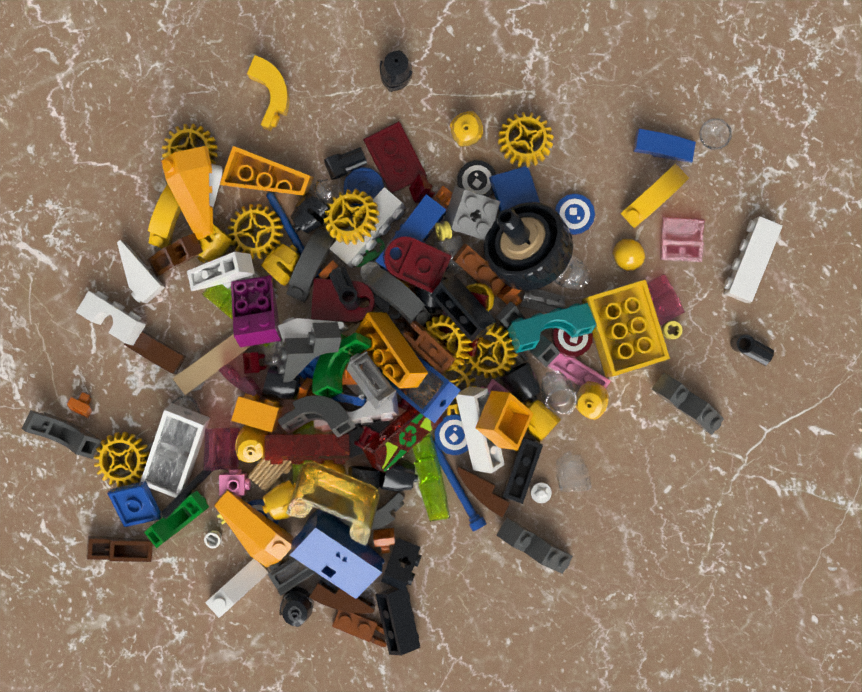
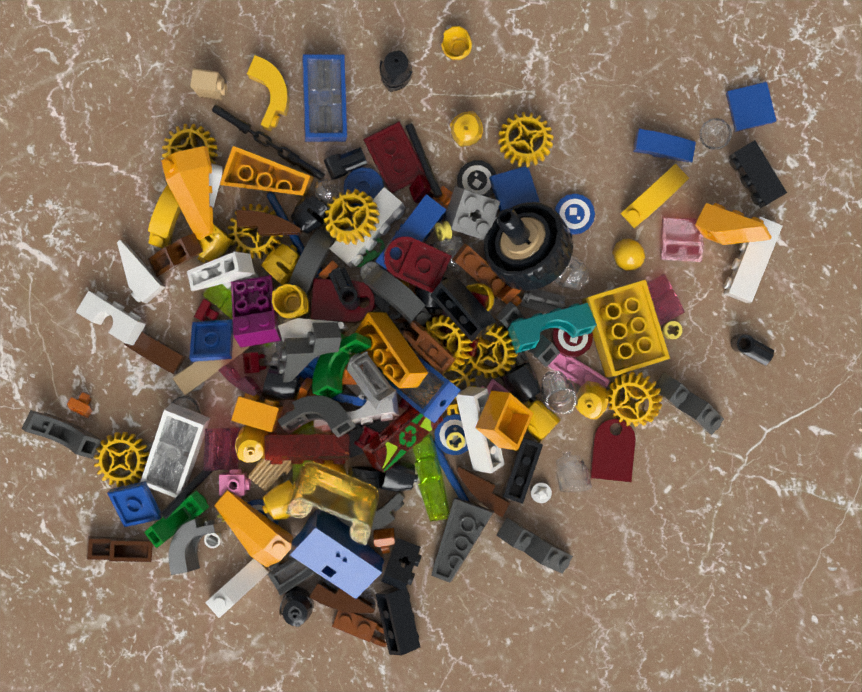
none -> arch [169,517,227,575]
none -> blue tile [189,319,233,362]
none -> tan brick [190,68,227,101]
none -> dark red tile [194,299,220,321]
none -> black piece [212,105,325,181]
none -> reddish brown slope [236,210,302,236]
none -> yellow helmet [272,284,309,319]
none -> clear brick [302,54,347,142]
none -> black bar [406,123,443,198]
none -> dark grey wing [431,497,494,583]
none -> yellow hair [441,26,472,60]
none -> light yellow bush [446,432,465,451]
none -> dark red tile [590,419,636,482]
none -> yellow gear [607,371,663,427]
none -> light orange slope [695,203,772,245]
none -> blue tile [726,82,777,132]
none -> black brick [729,140,787,208]

